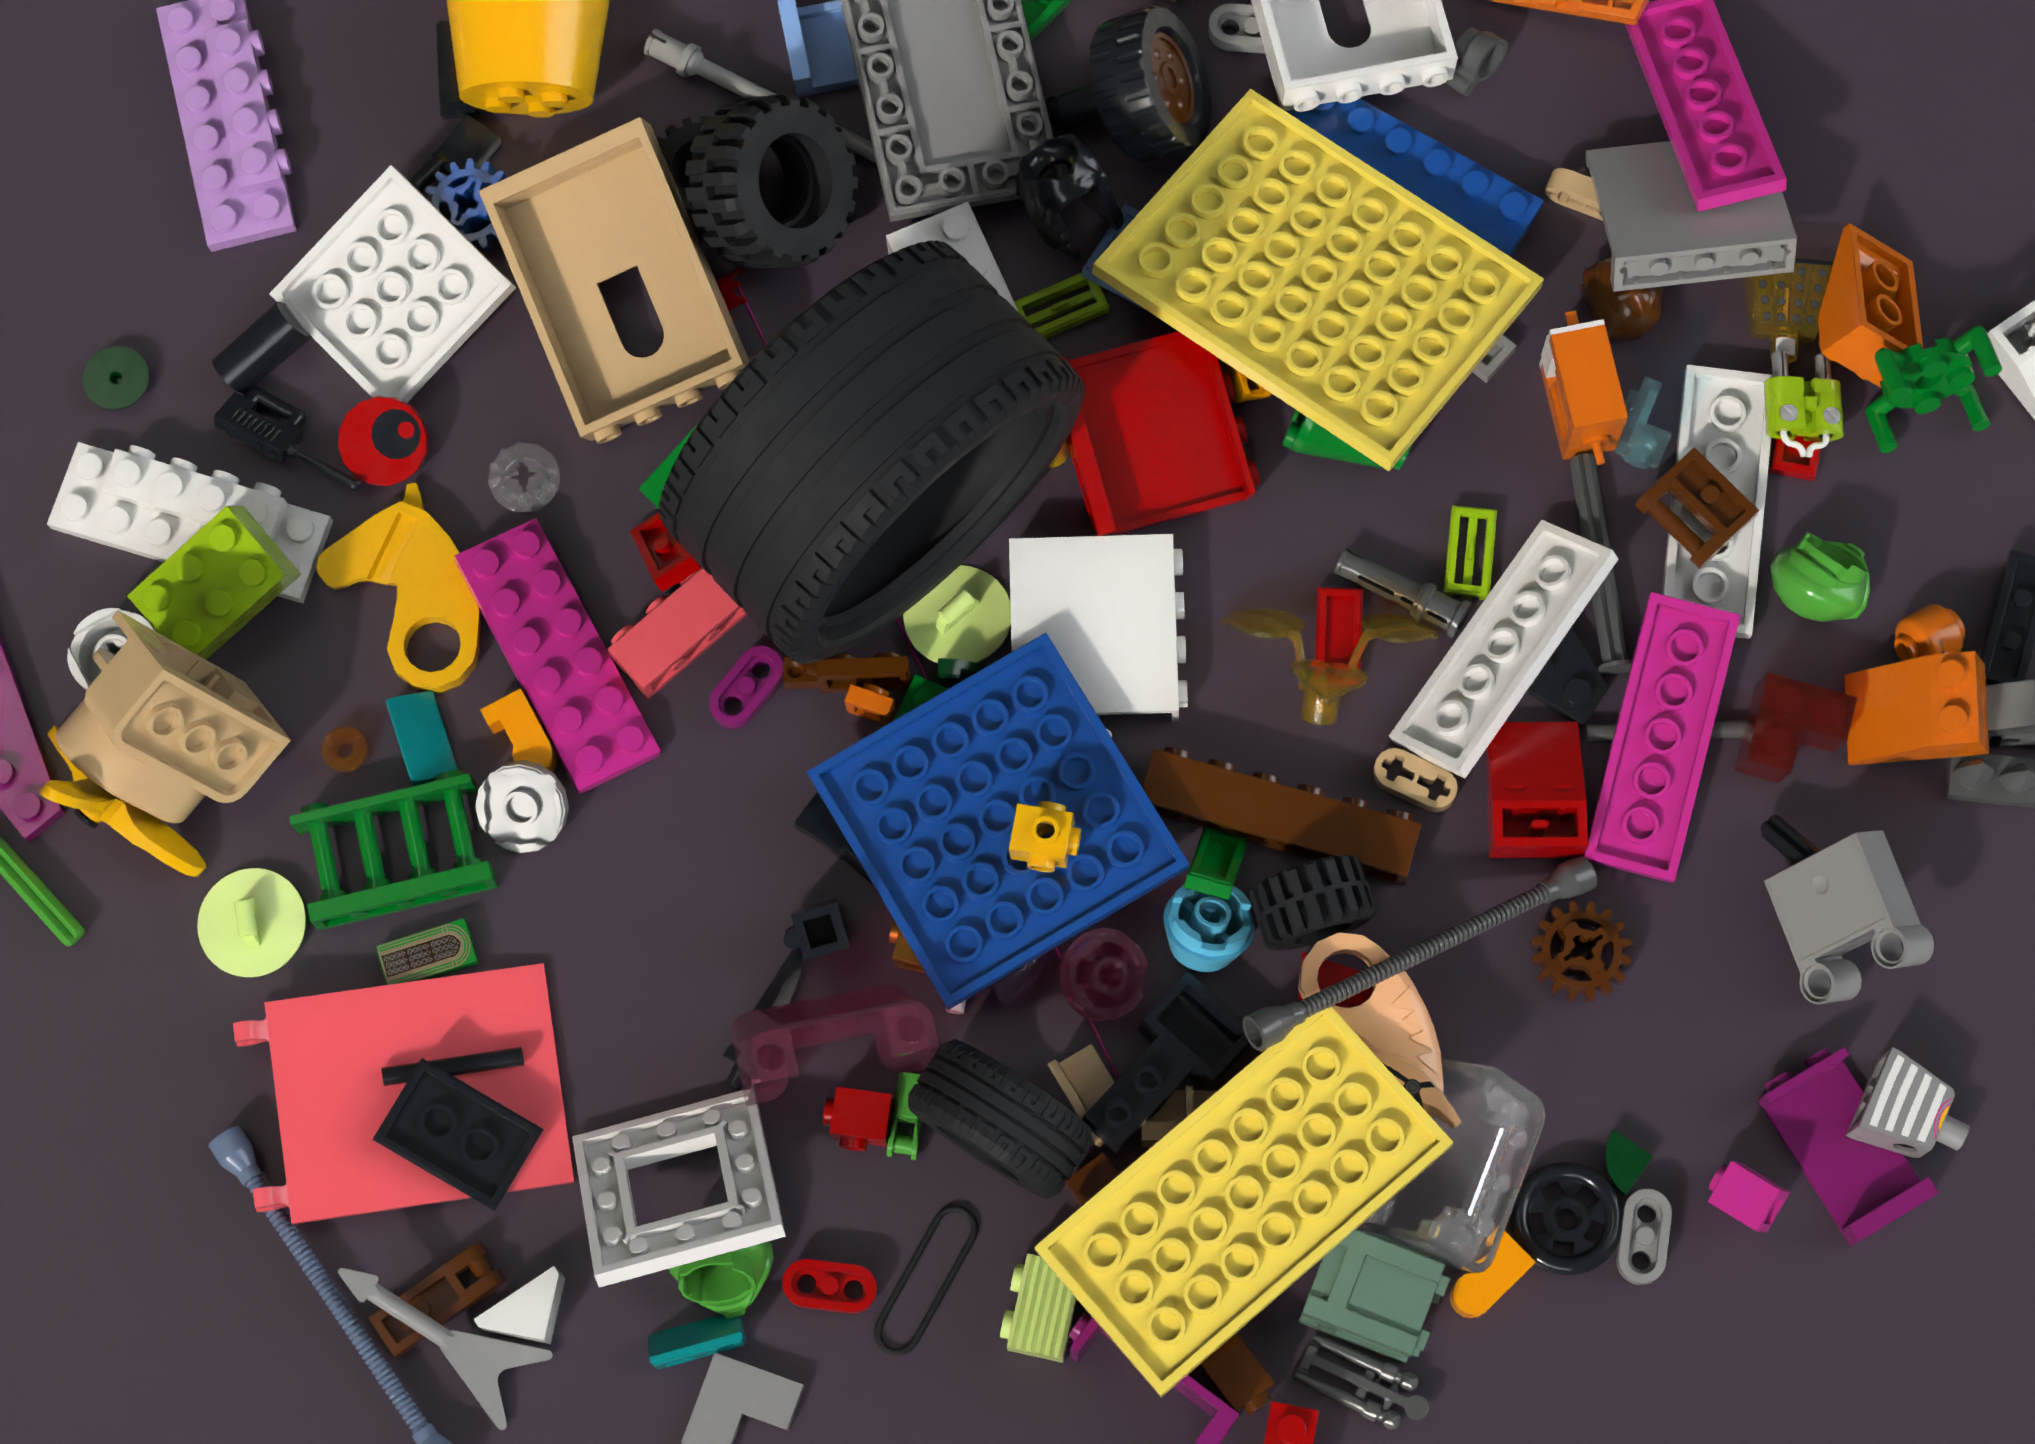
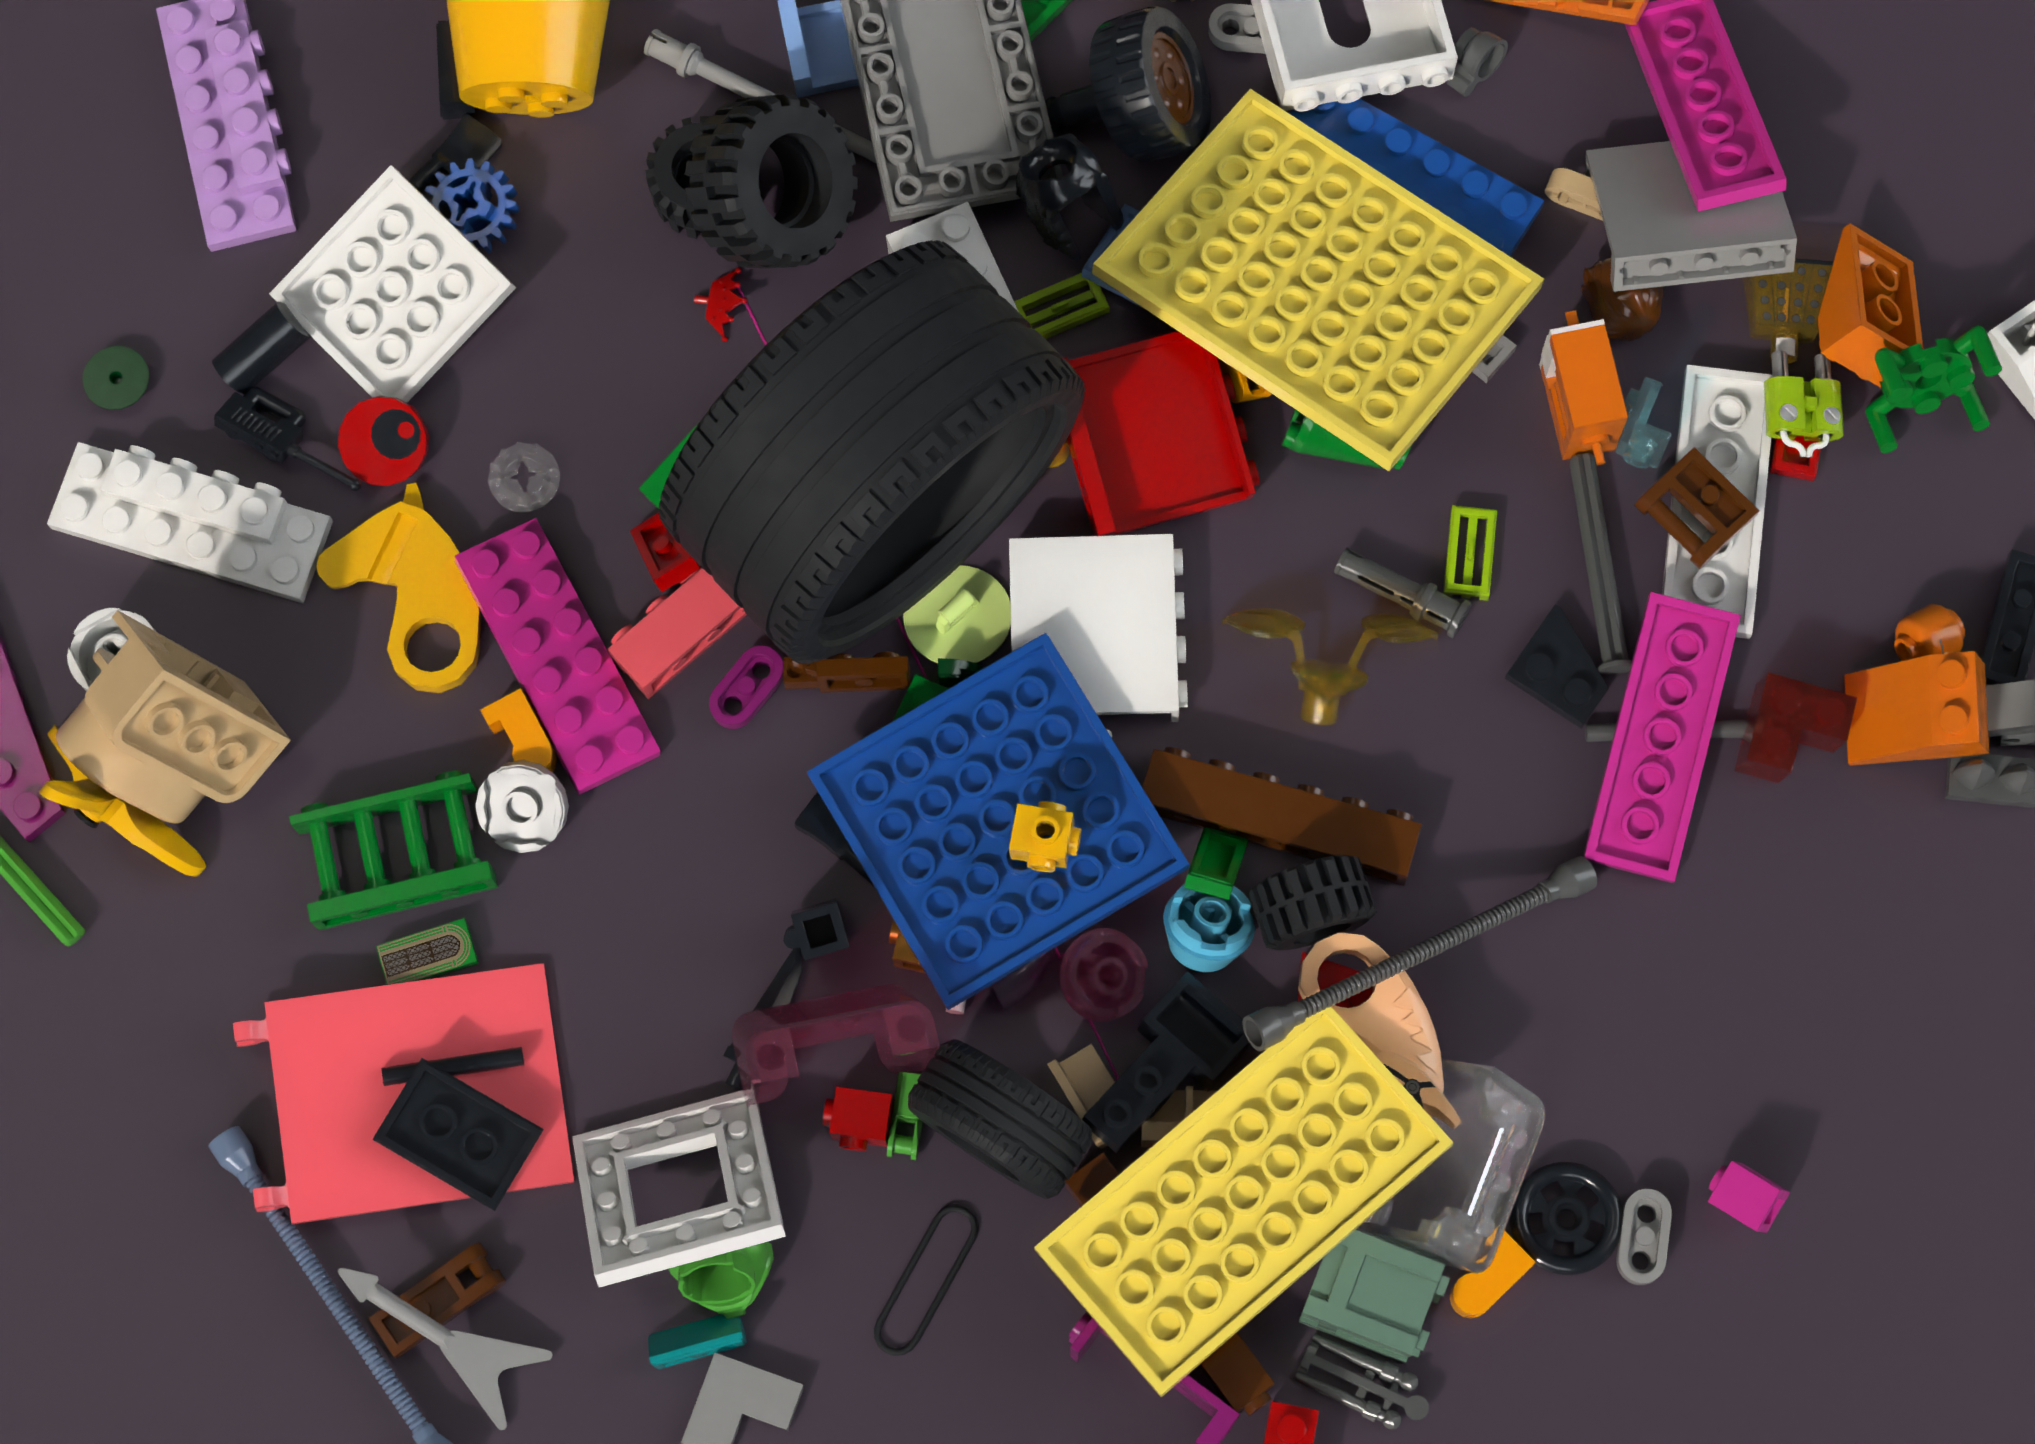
lime brick [127,506,301,660] -> none
yellowish green shield [197,868,306,977] -> none
clear orange plate [321,726,368,772] -> none
teal slope [385,691,458,786] -> none
white slope [474,1266,565,1345] -> none
tan panel [479,117,750,444] -> none
red plate [782,1259,878,1314] -> none
orange plate [844,683,896,726] -> none
yellowish green brick [1000,1253,1077,1363] -> none
red tile [1314,587,1363,681] -> none
tan beam [1373,748,1458,813] -> none
white plate [1389,520,1619,778] -> none
red slope [1486,722,1588,858] -> none
reddish brown gear [1530,901,1632,1003] -> none
dark green tile [1605,1129,1653,1196] -> none
magenta panel [1758,1047,1939,1247] -> none
light grey piece [1761,815,1934,1005] -> none
bright green helmet [1770,531,1870,622] -> none
light grey torso [1845,1047,1970,1158] -> none

